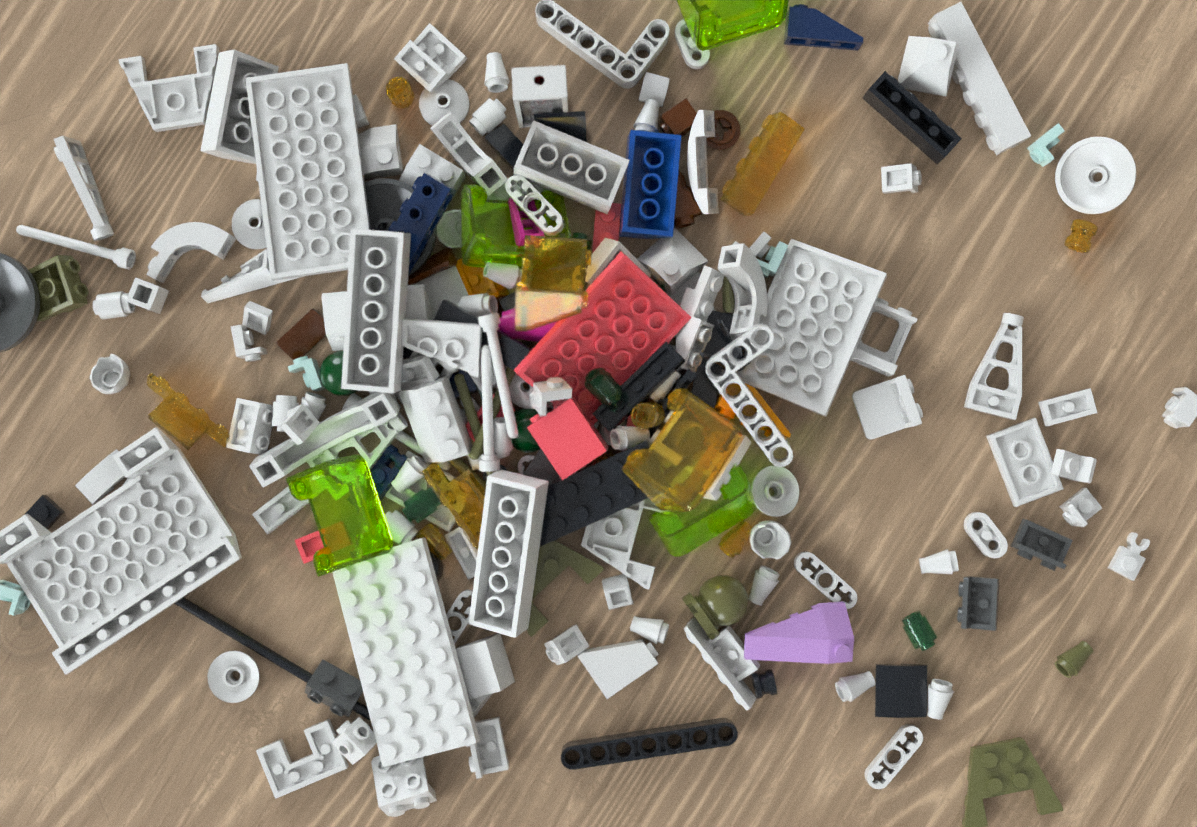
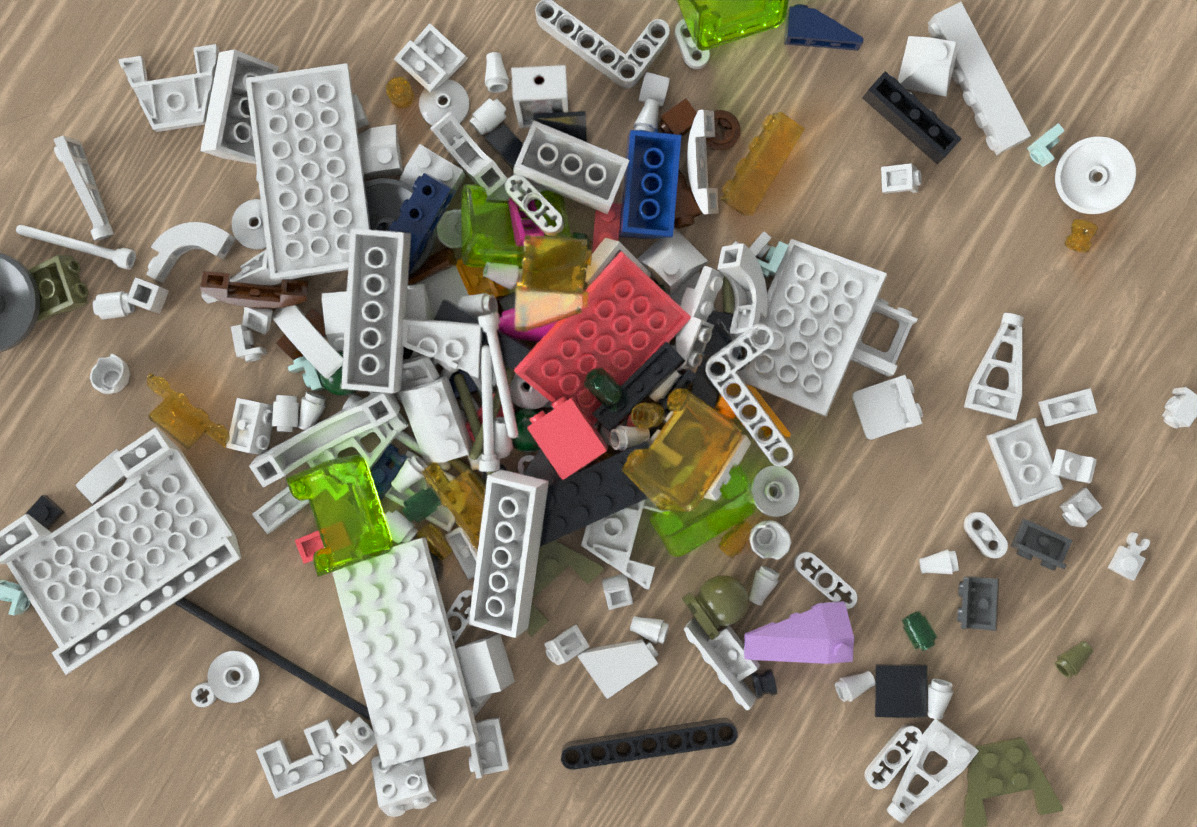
white bracket [280,404,320,445] -> none
dark grey bracket [305,659,363,717] -> none
white bracket [530,377,572,416] -> none
none -> white bush [191,682,217,707]
none -> reddish brown slope [200,271,308,309]
none -> white slope [272,305,343,379]
none -> white plate [886,718,978,823]

